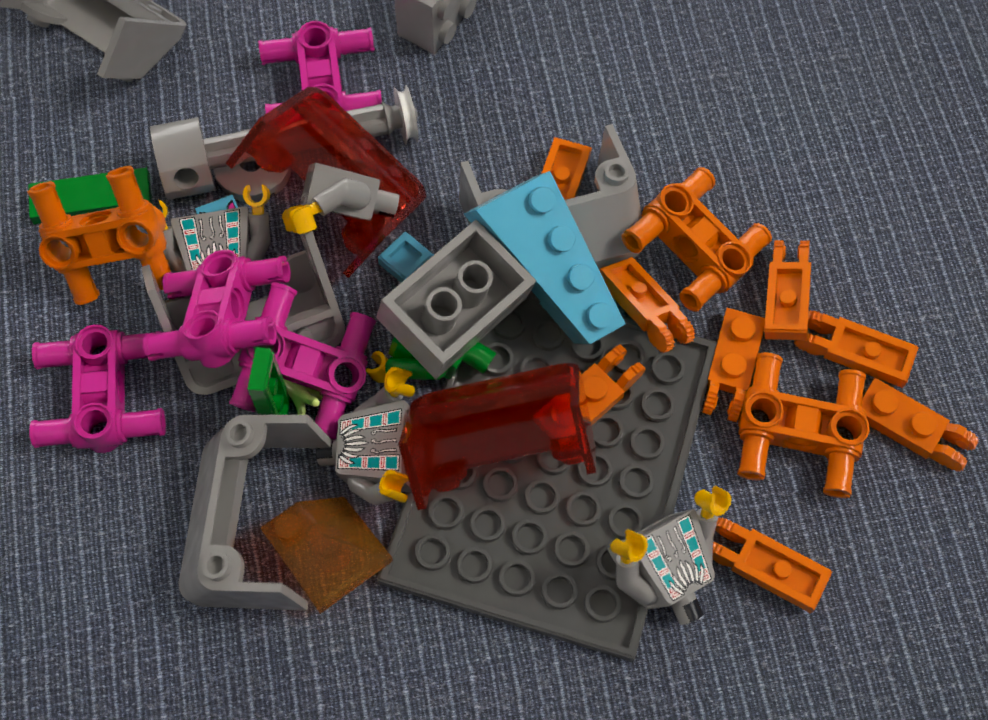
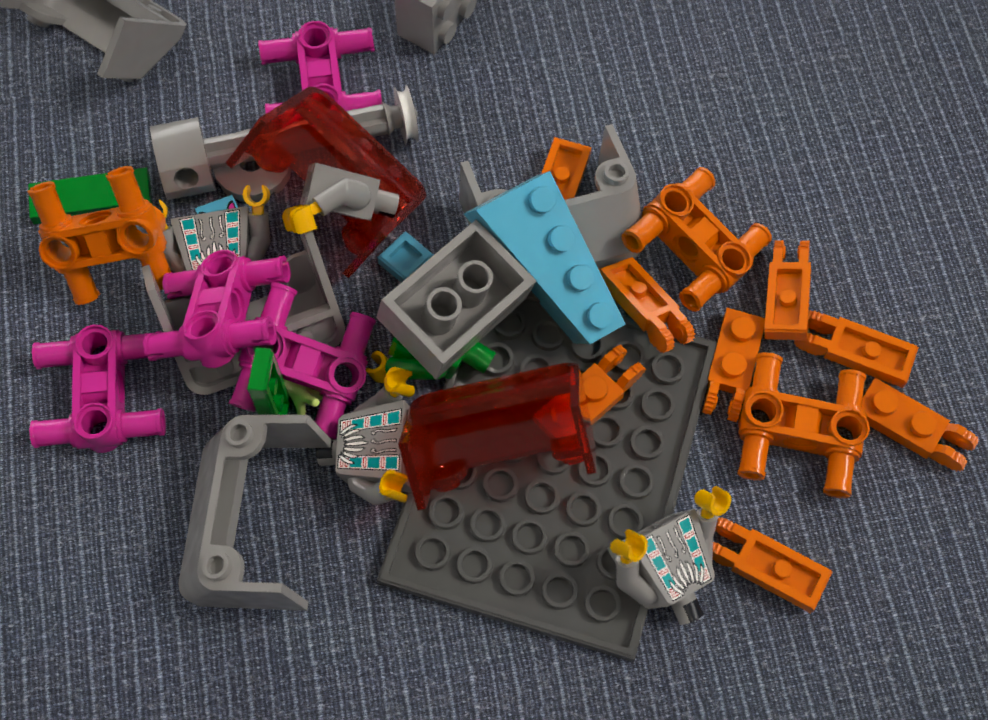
clear orange slope [260,497,393,614] -> none

